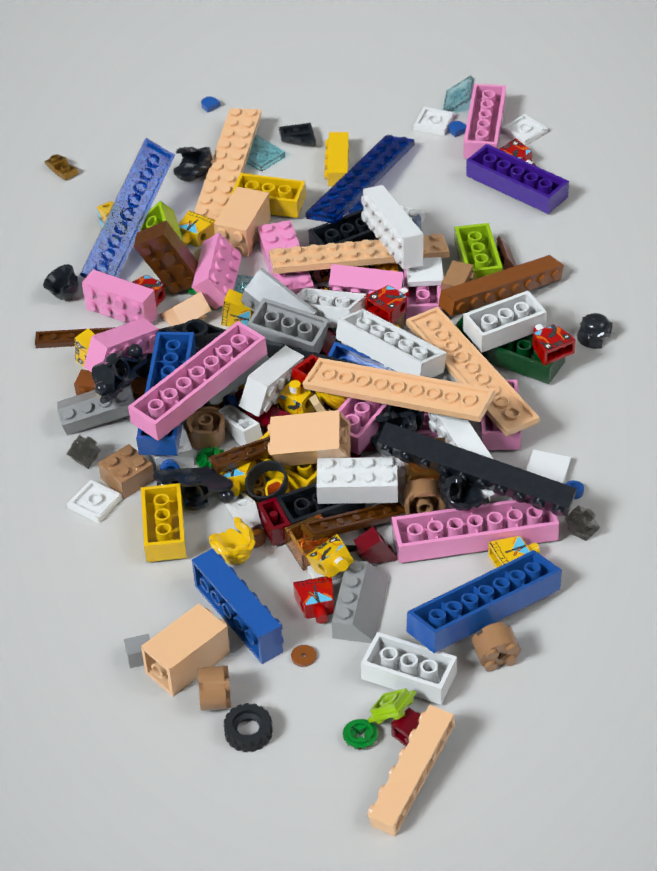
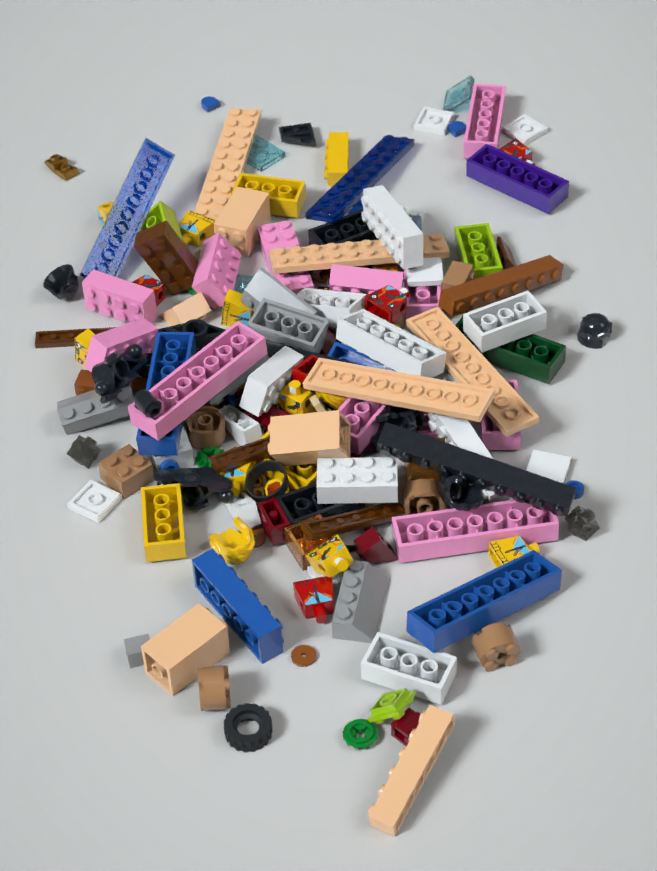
black hair [173,147,213,181] -> none
red torso [533,324,576,366] -> none
none -> black brick [134,390,162,418]

